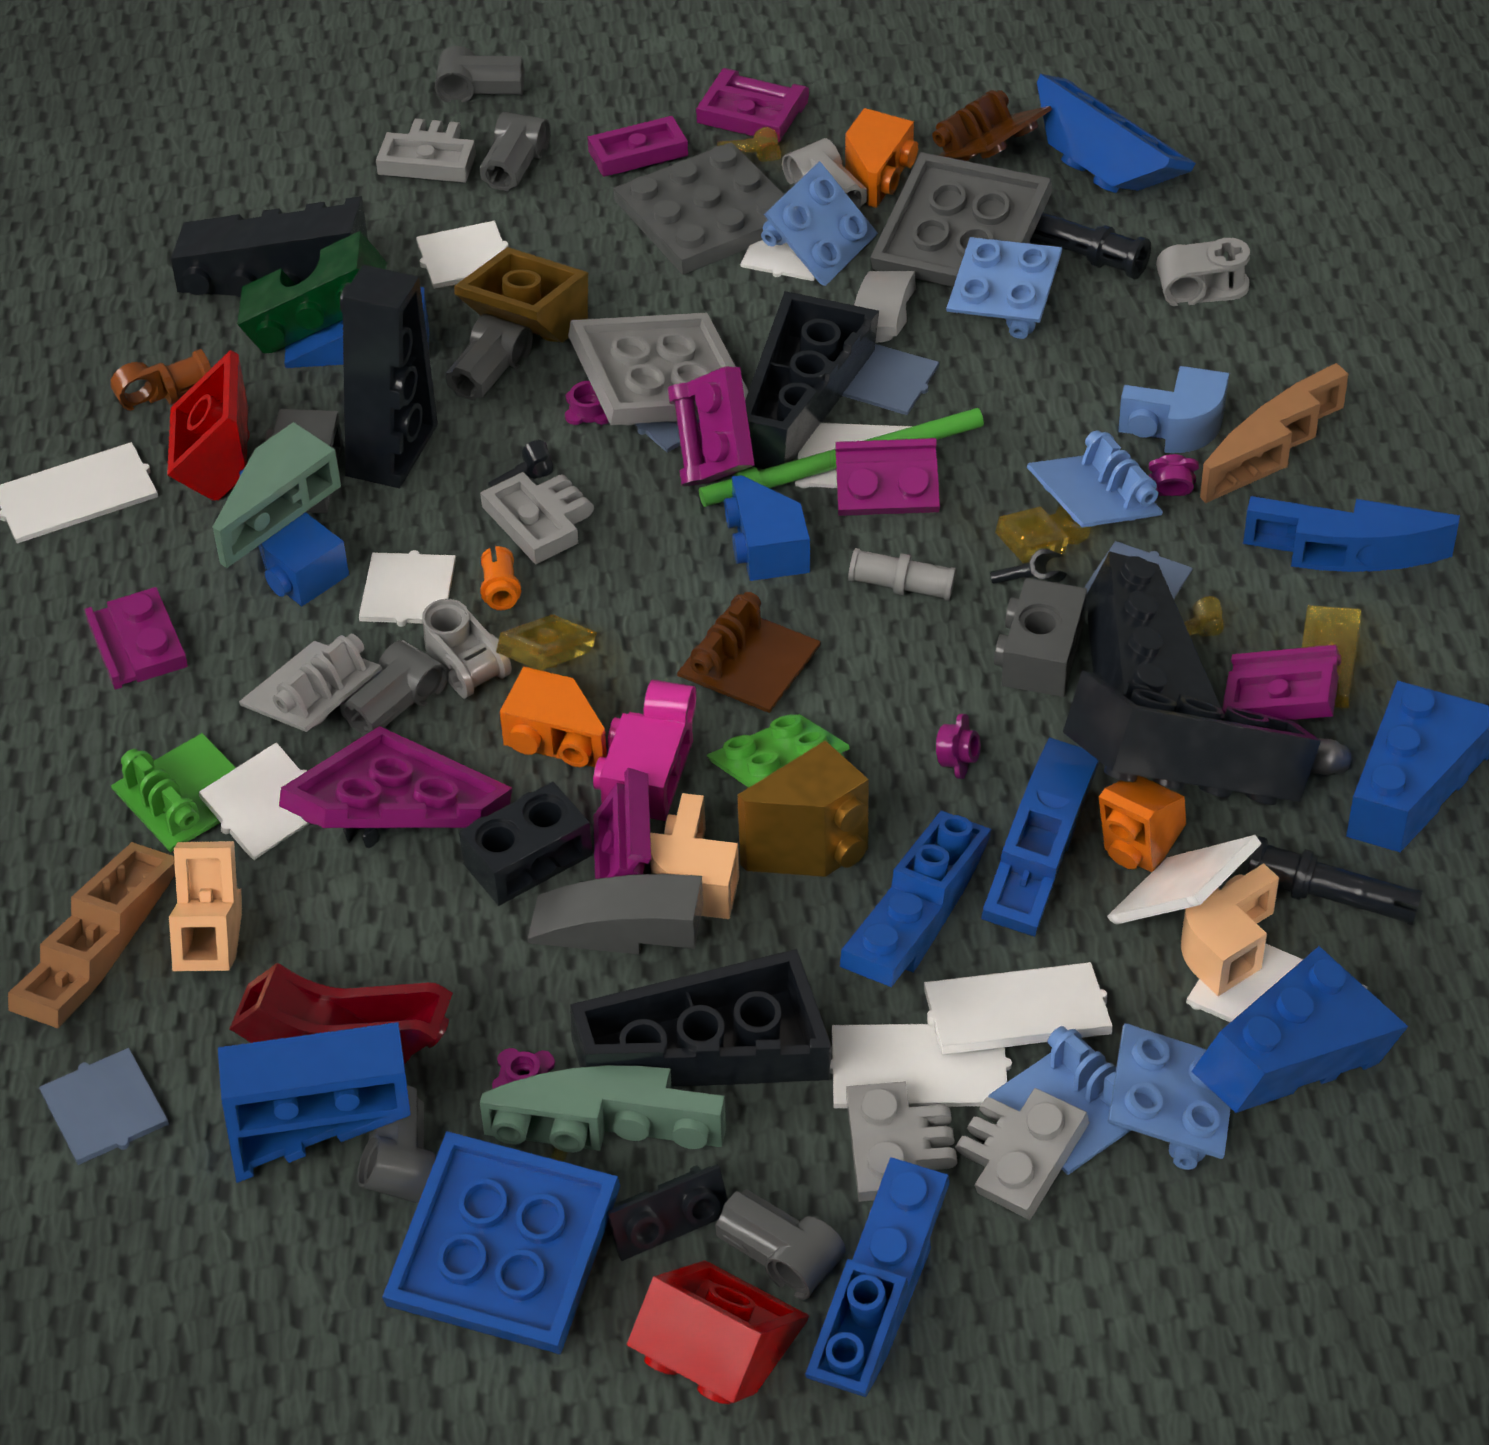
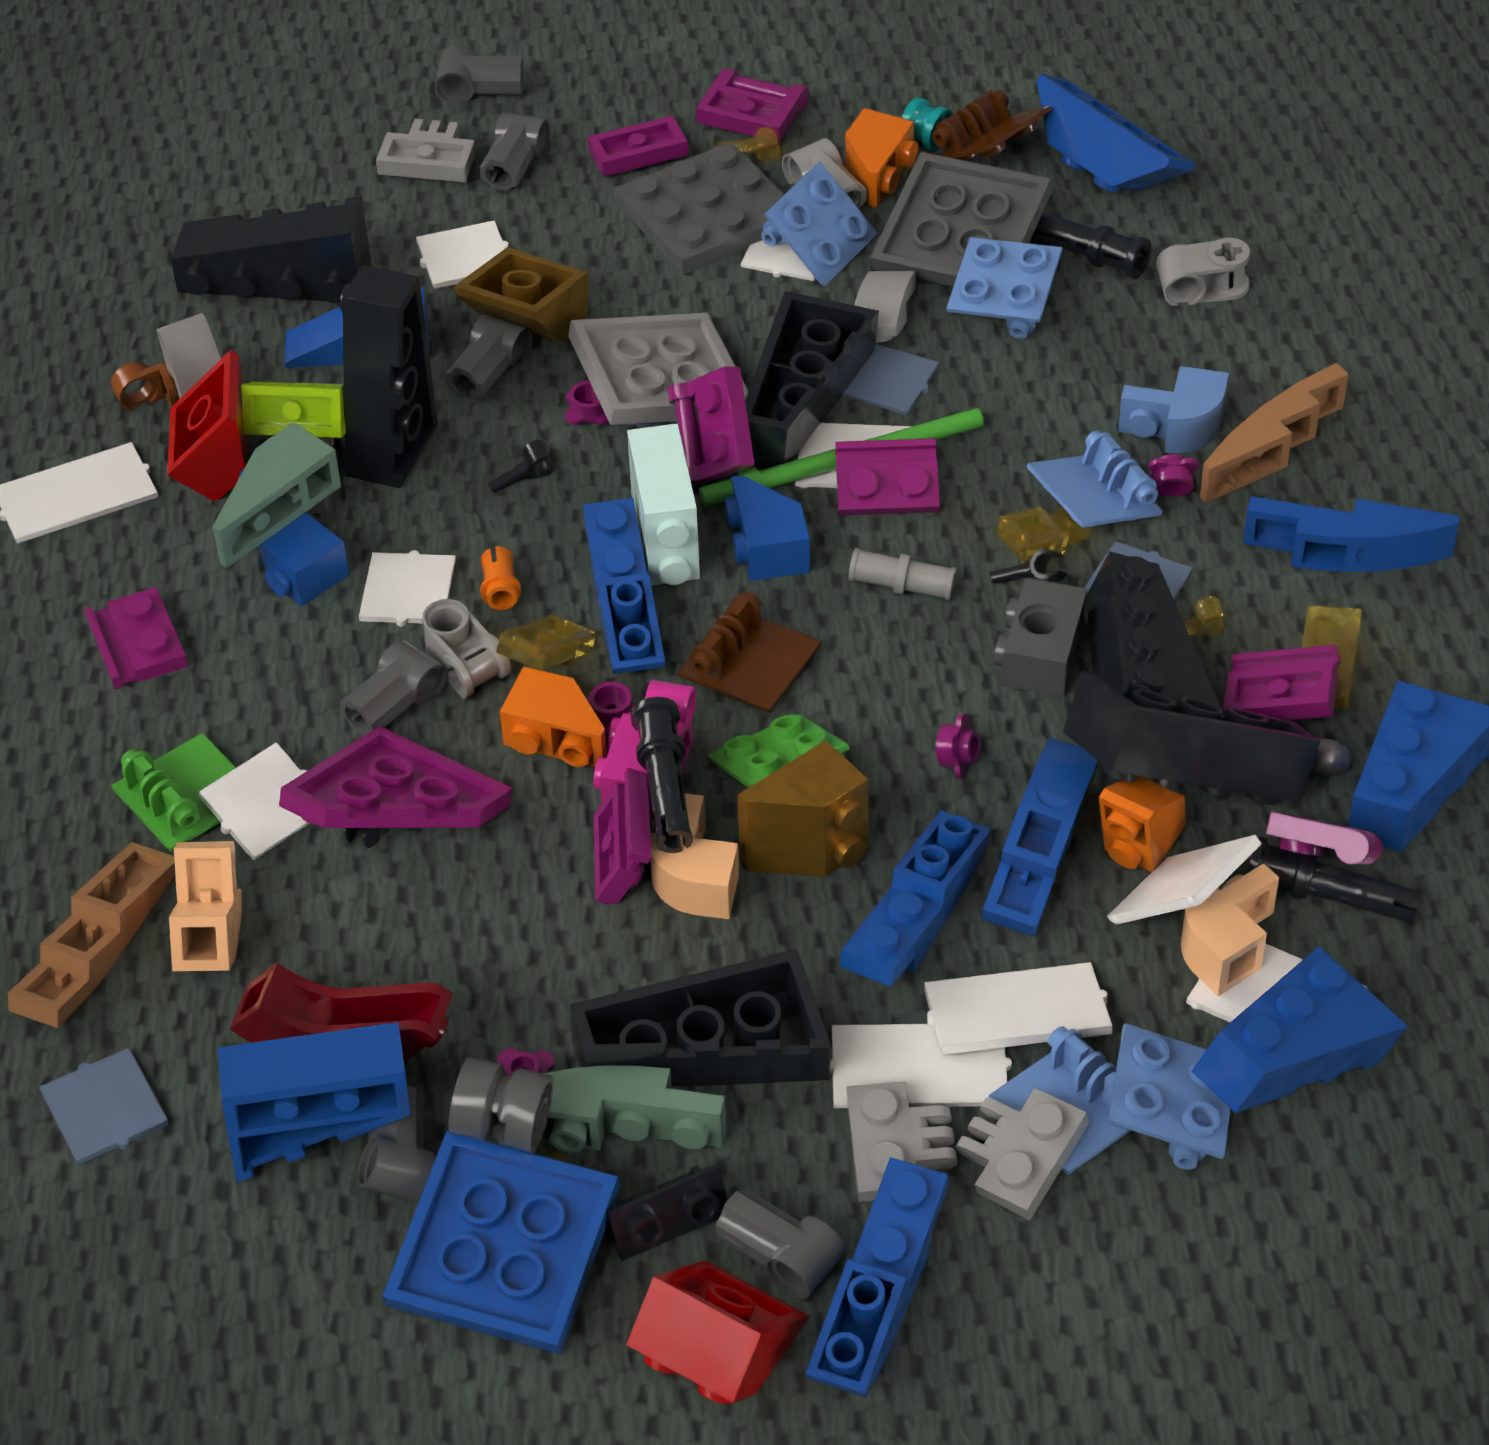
dark green arch [237,231,388,353] -> none
light grey hinge [239,634,382,732] -> none
black brick [459,781,593,906] -> none
light grey hinge [480,472,594,565] -> none
dark grey slope [527,874,703,954] -> none
none -> light grey slope [156,313,221,399]
none -> lime plate [241,381,346,438]
none -> dark grey wheel [449,1056,554,1153]
none -> blue slope [583,498,665,674]
none -> magenta plate [586,682,636,735]
none -> light aqua brick [627,423,700,585]
none -> black pin [630,697,693,853]
none -> teal wheel [901,97,953,152]
none -> plate [1266,812,1383,864]

